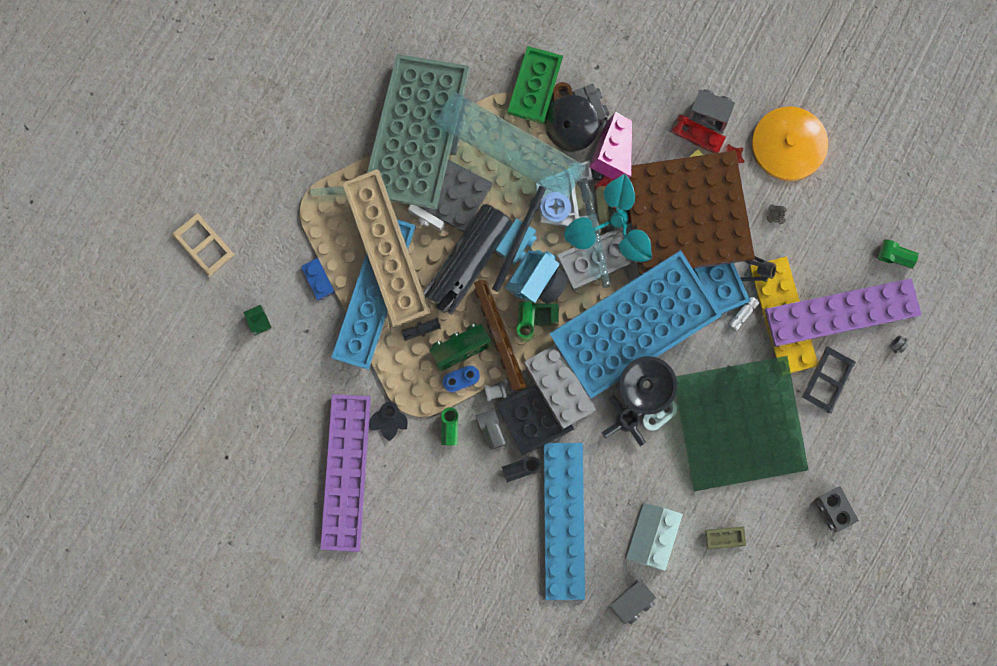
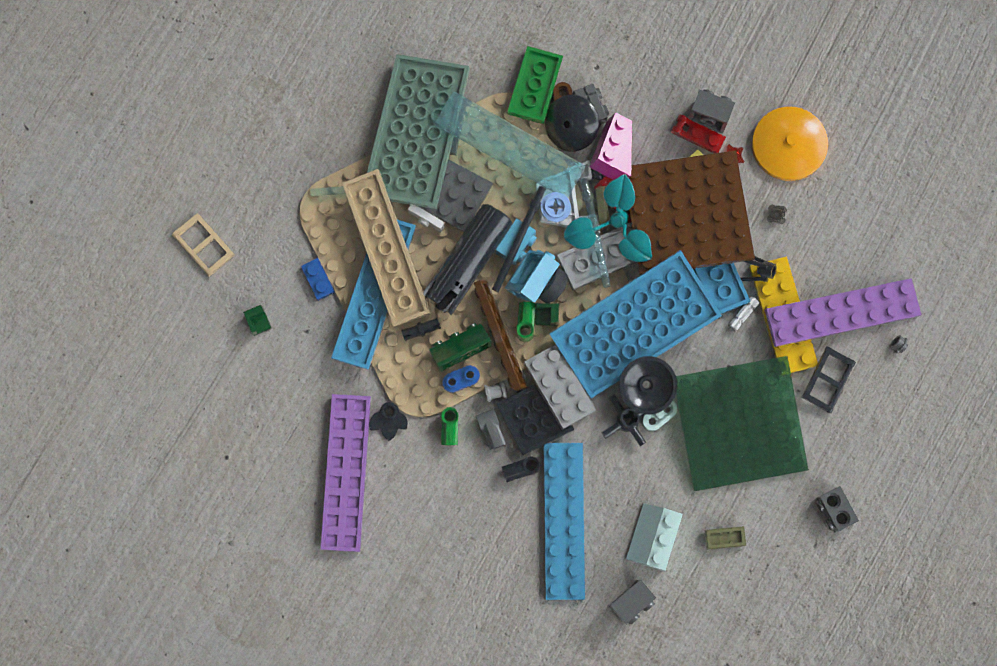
green piece [877,239,919,269] -> none

